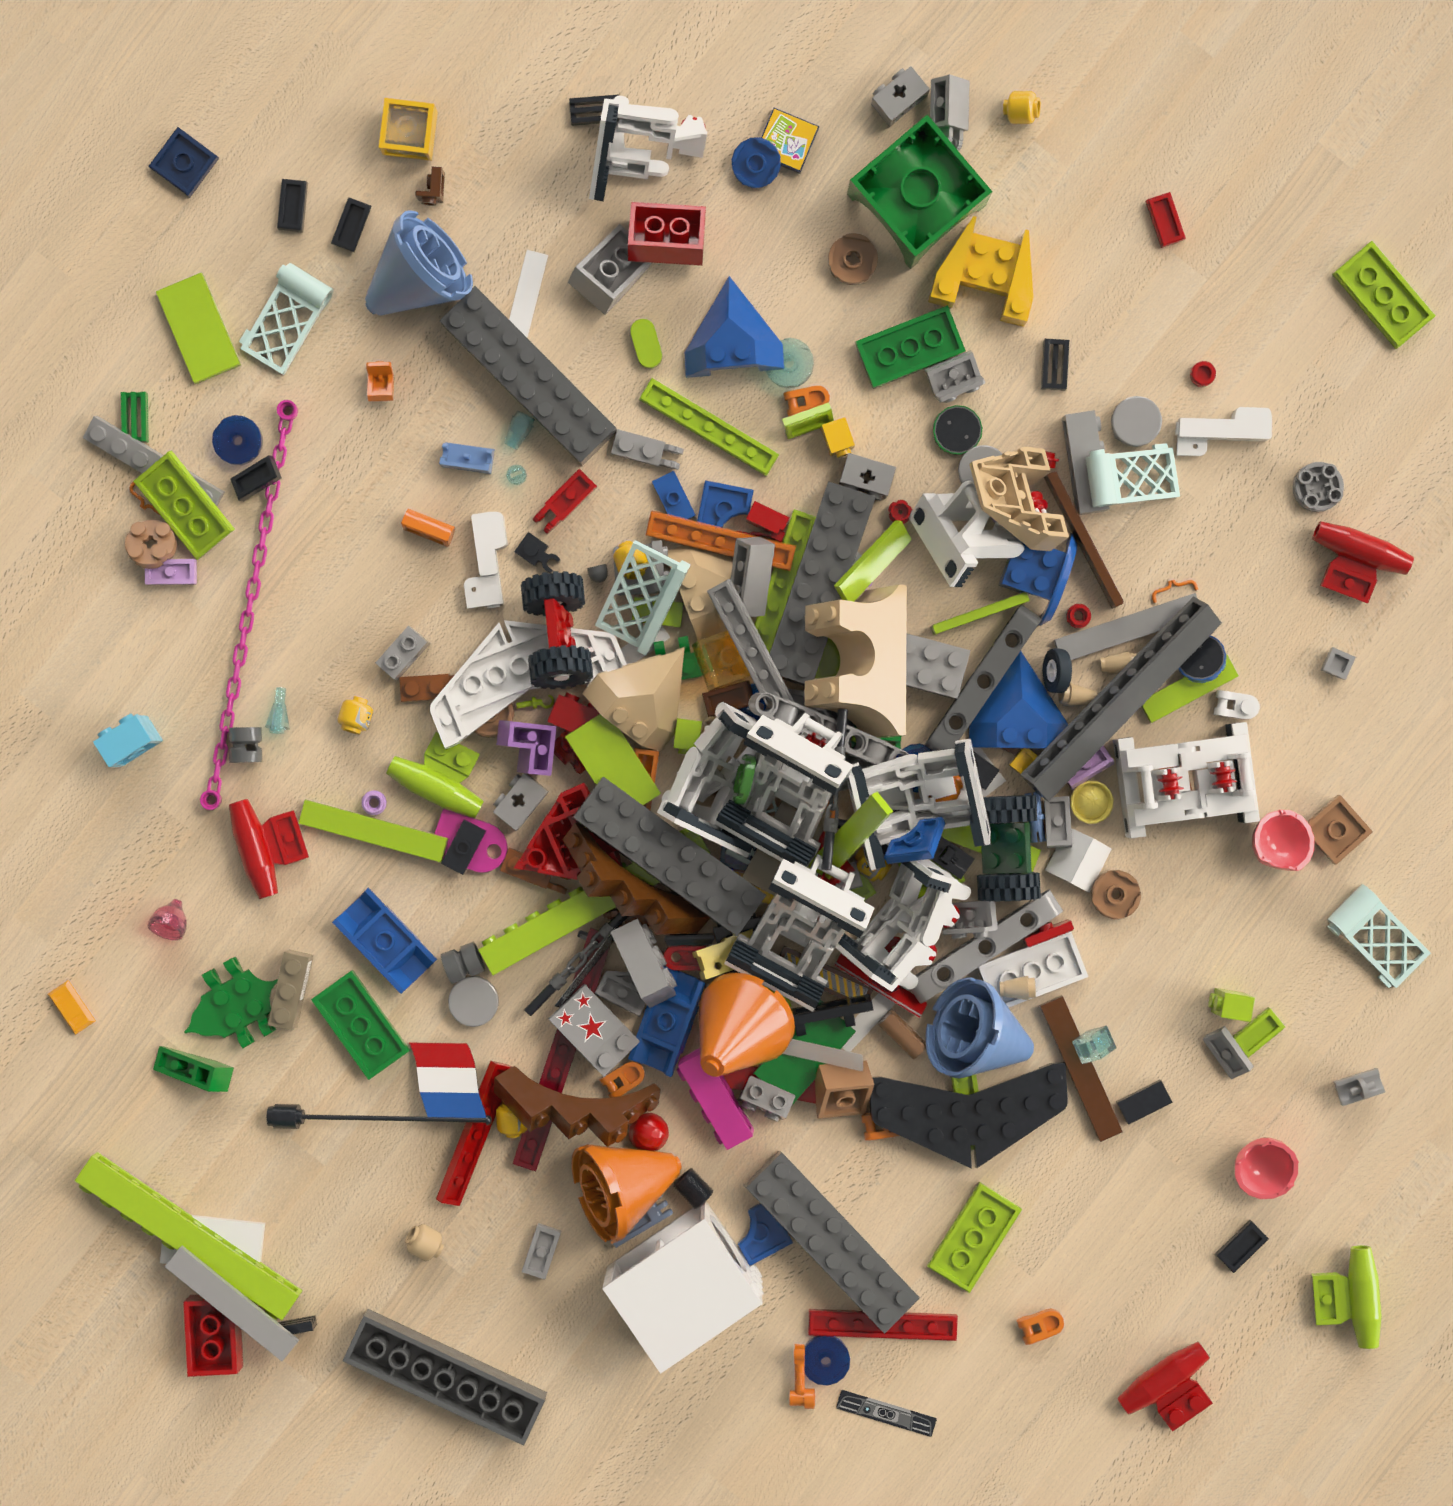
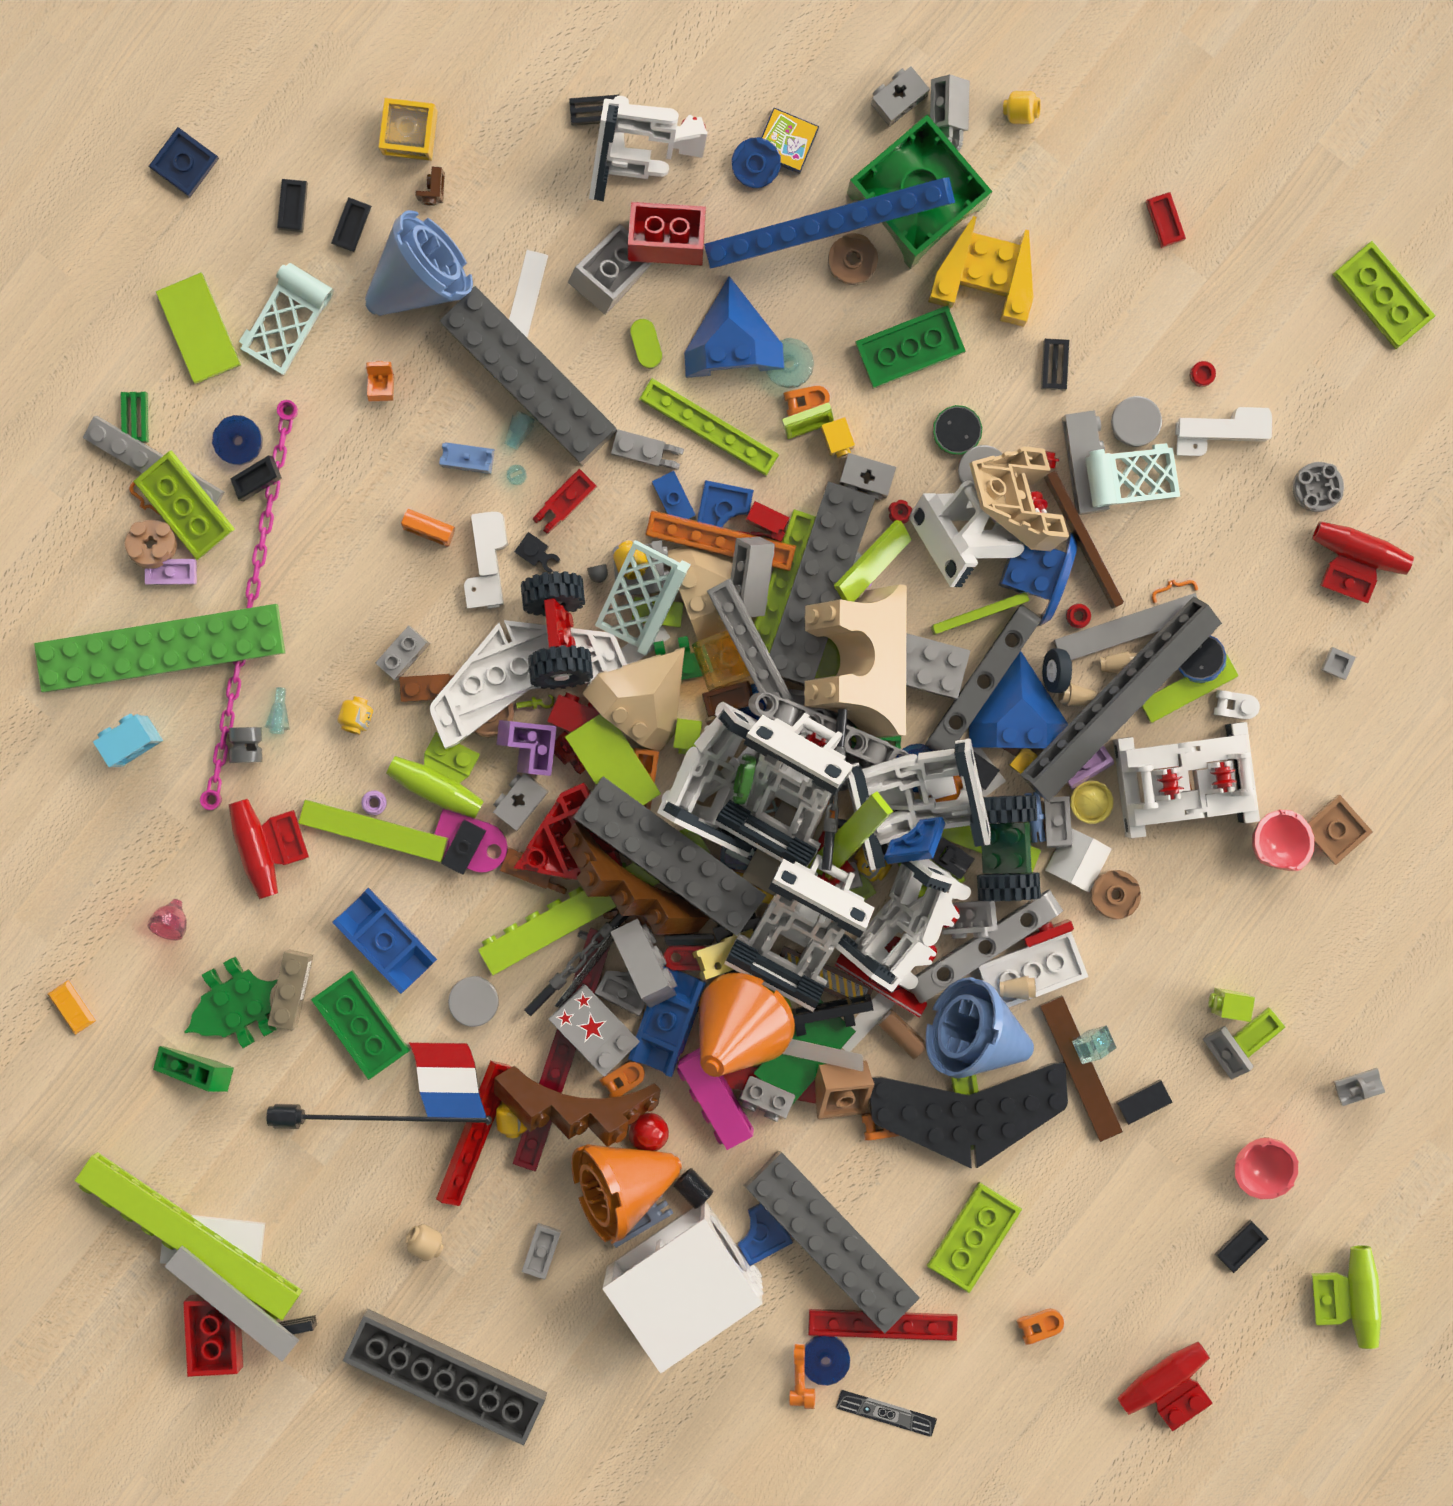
dark grey wheel [441,941,485,984] -> none
light grey bracket [925,350,985,403] -> none
light aqua piece [1327,884,1431,988] -> none
none -> bright green plate [34,604,286,692]
none -> blue brick [704,177,955,269]

